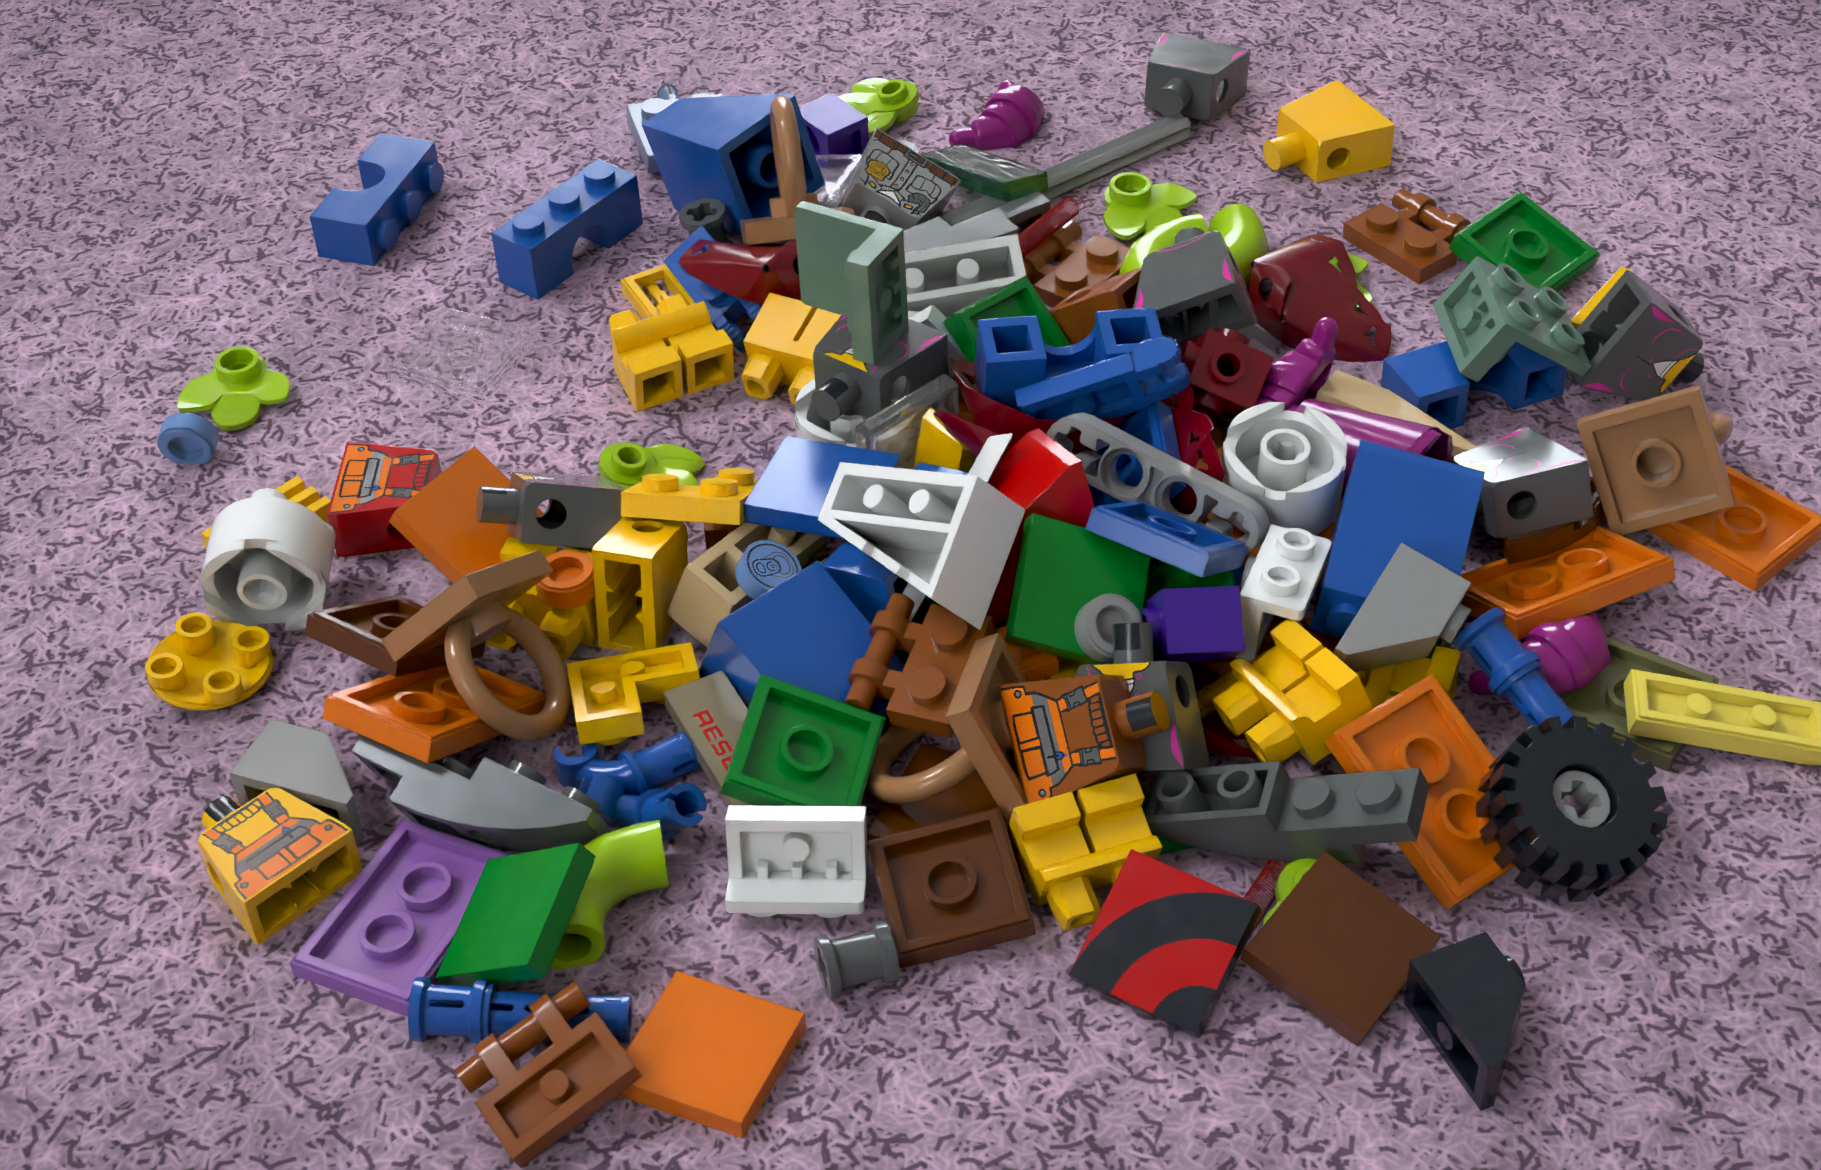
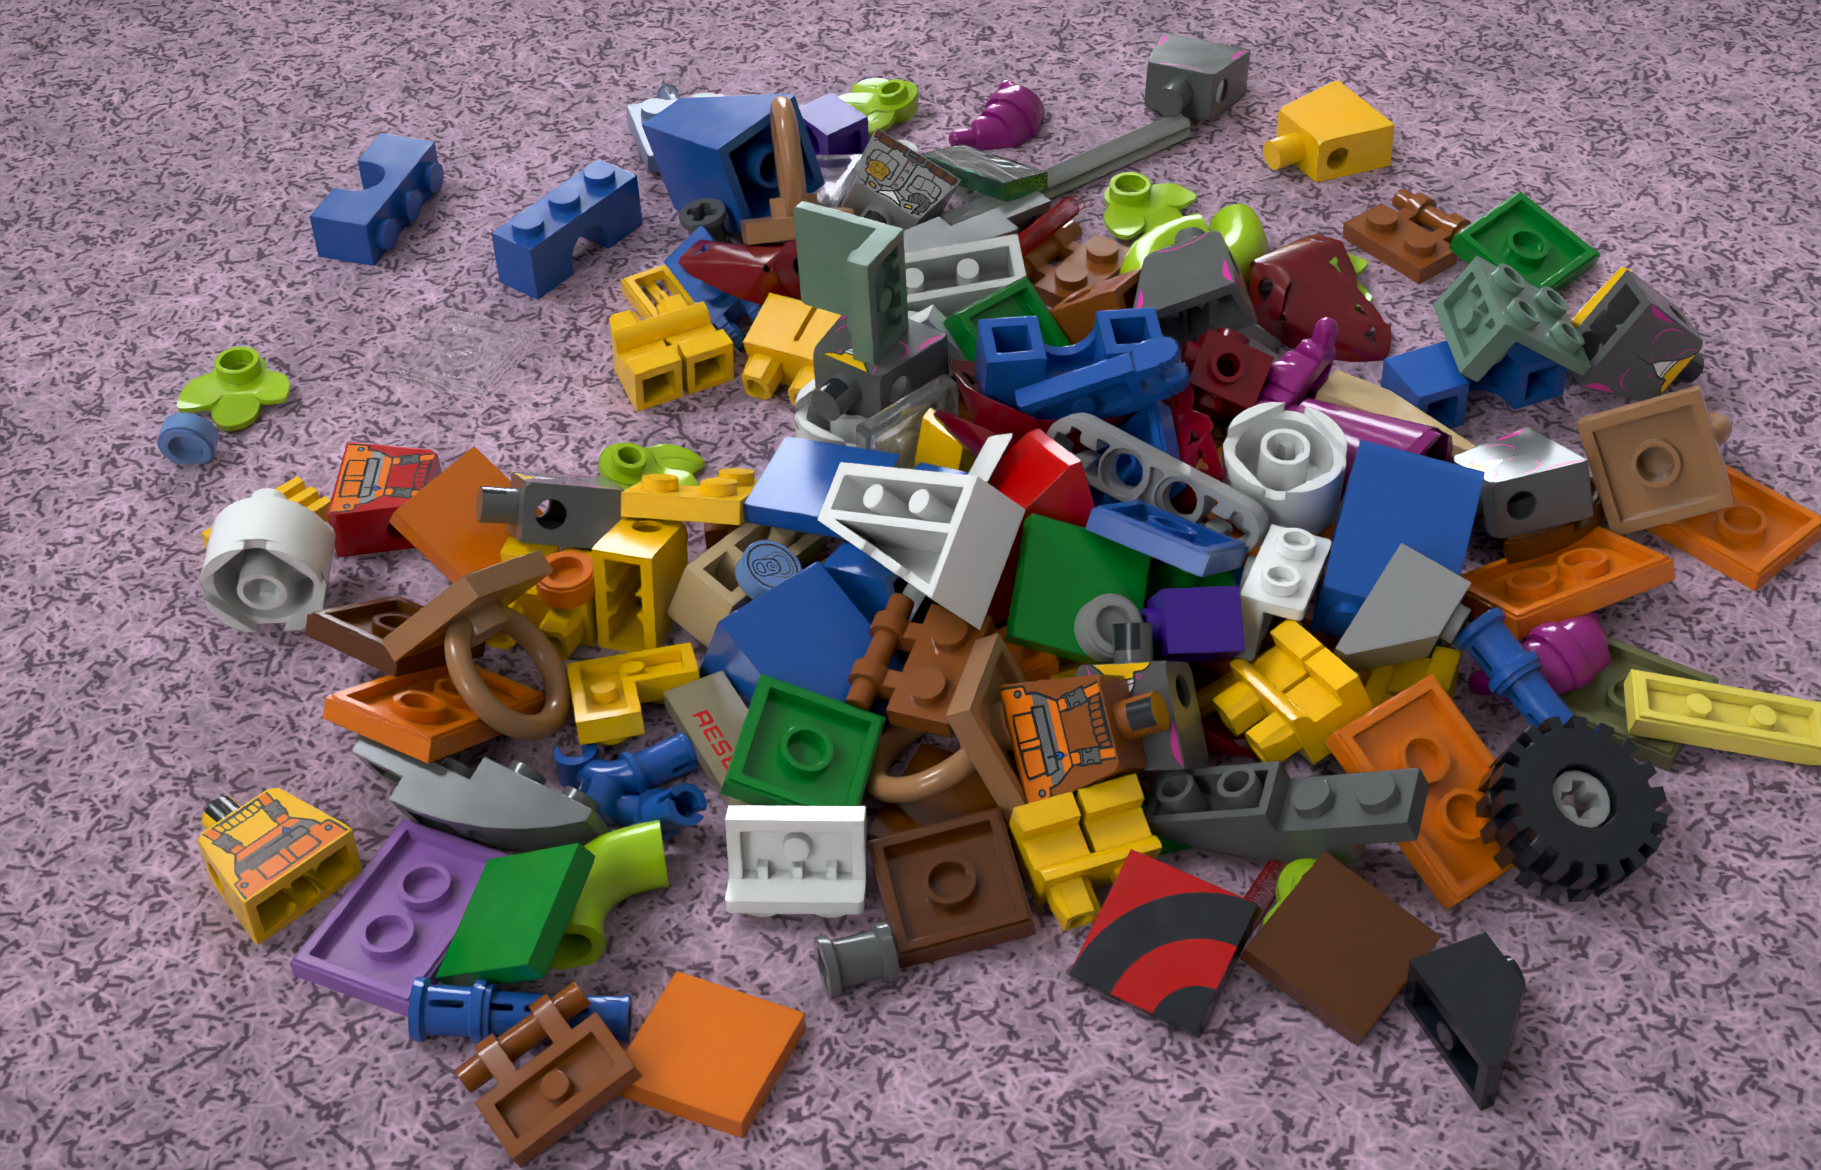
yellow dish [145,612,274,710] -> none
light grey slope [230,719,364,847] -> none

